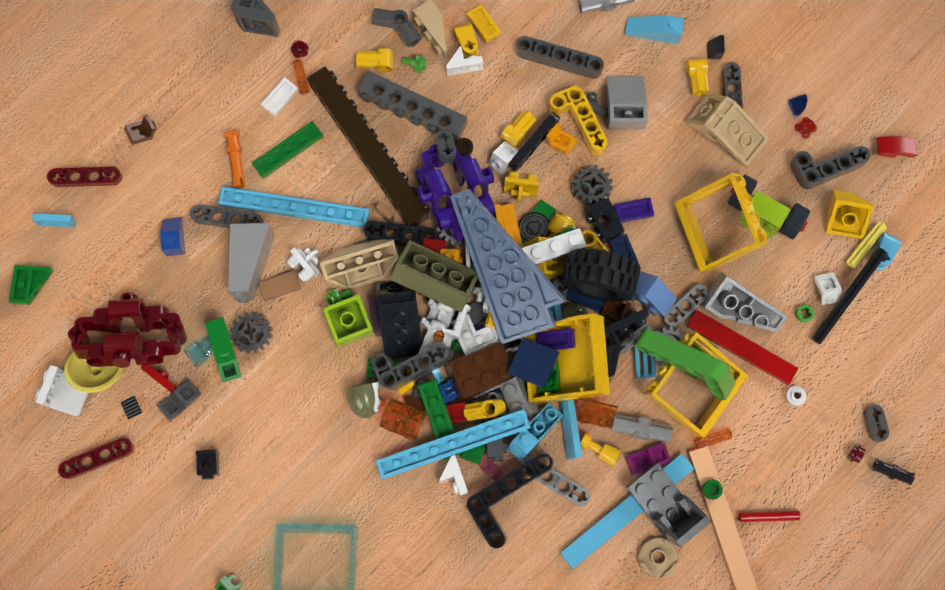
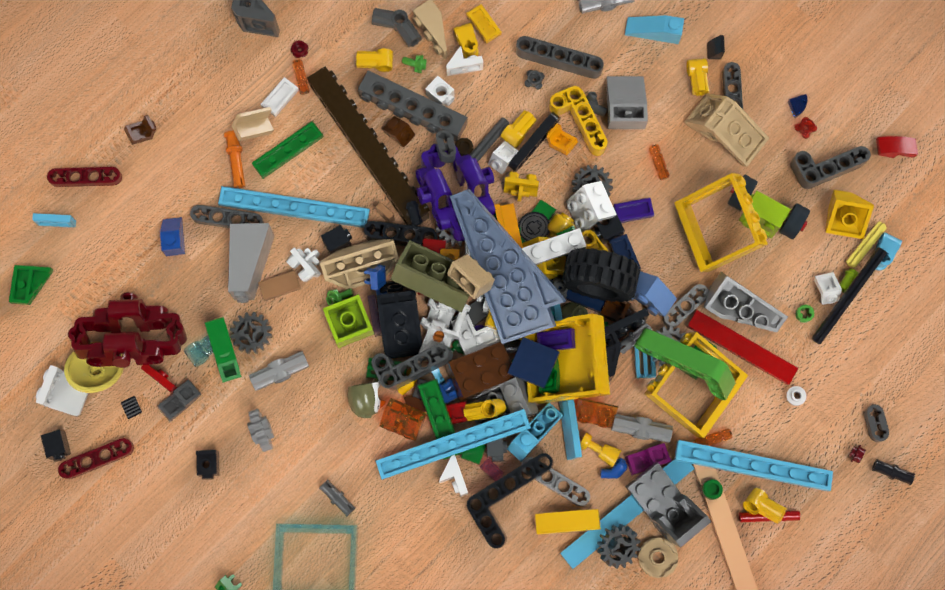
none -> black brick [40,429,71,462]
none -> tan panel [231,107,274,141]
none -> light grey gear [247,409,274,452]
none -> light grey piece [249,351,309,391]
none -> dark grey pin [319,480,356,517]
none -> black brick [321,225,352,255]
none -> blue tile [364,265,386,290]
none -> reddish brown bracket [382,116,415,147]
none -> black pin [405,201,424,226]
none -> white brick [425,76,455,106]
none -> tan brick [447,254,495,299]
none -> dark grey axle [470,117,509,161]
none -> dark grey plate [524,70,545,90]
none -> yellow slope [535,509,601,535]
none -> white bracket [566,181,617,232]
none -> dark grey gear [597,524,641,569]
none -> blue arm [600,458,627,479]
none -> clear orange axle [649,144,670,180]
none -> medium azure plate [674,440,833,492]
none -> yellow piece [743,488,787,524]
none -> lime pin [840,268,859,293]

